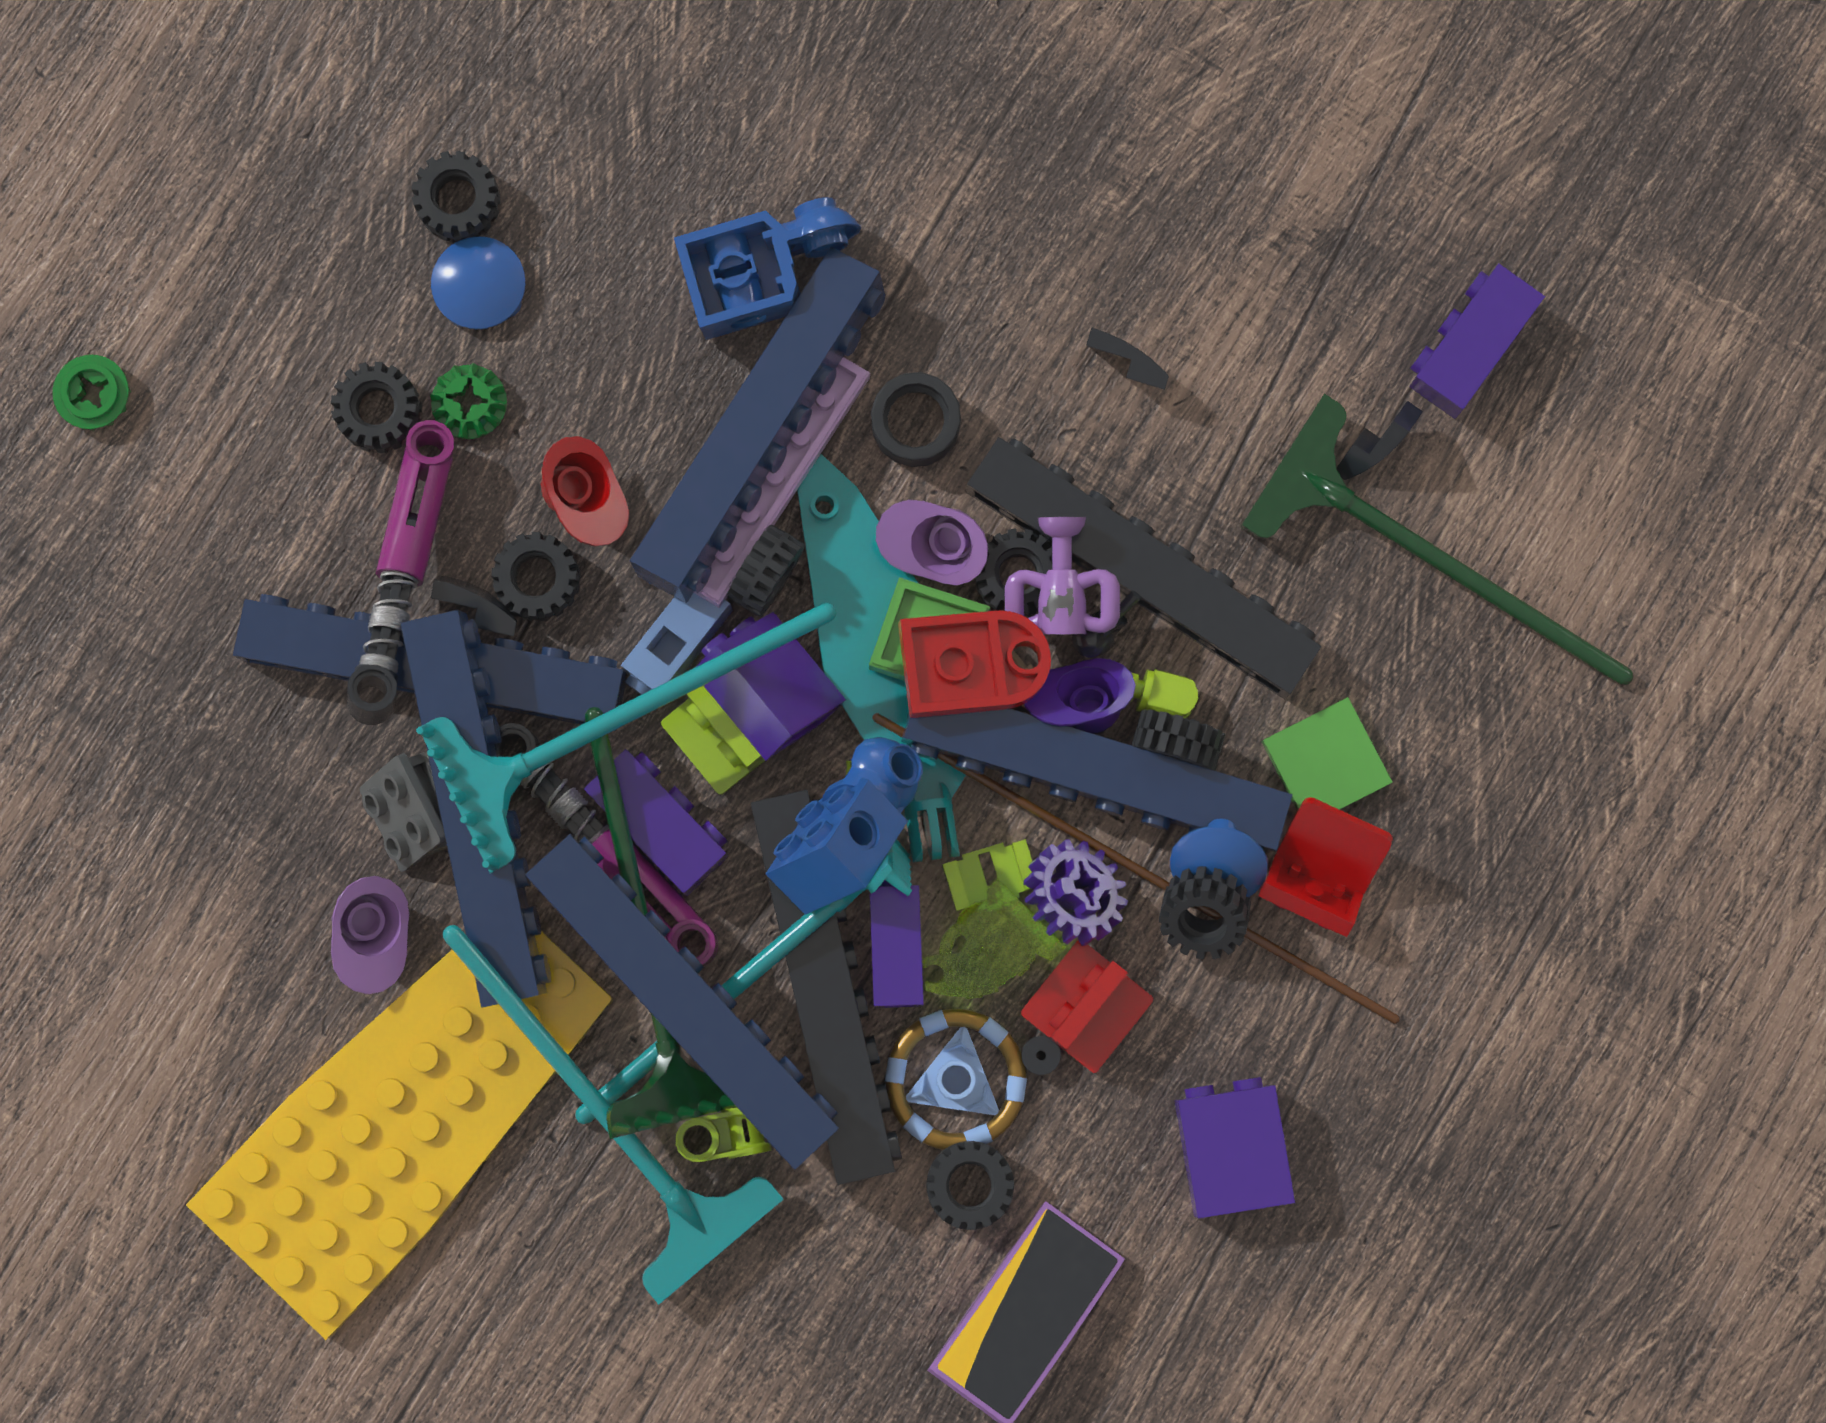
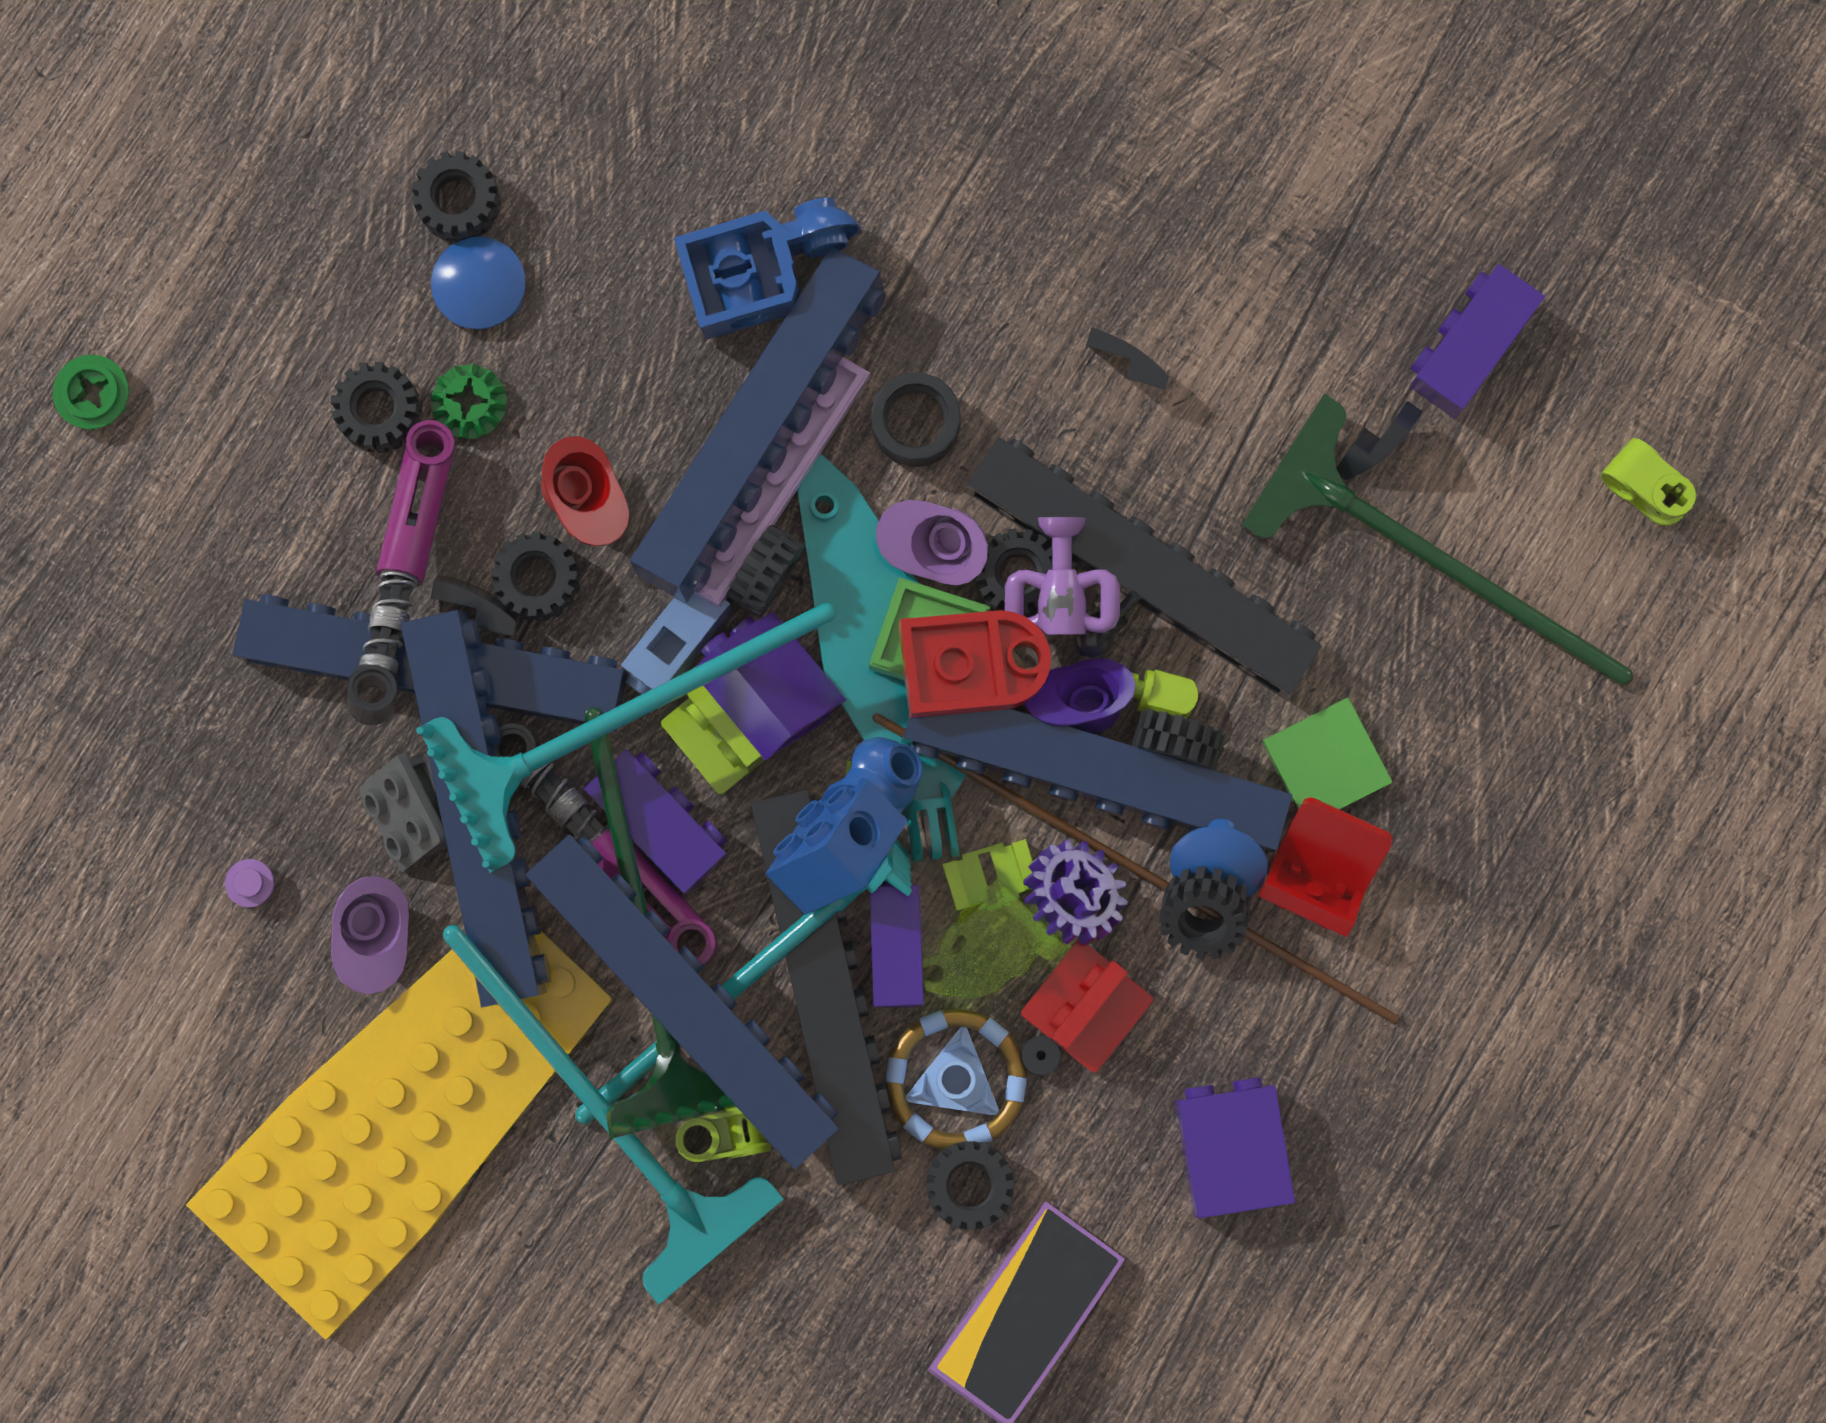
none -> medium lavender plate [225,859,275,908]
none -> lime piece [1600,438,1696,526]

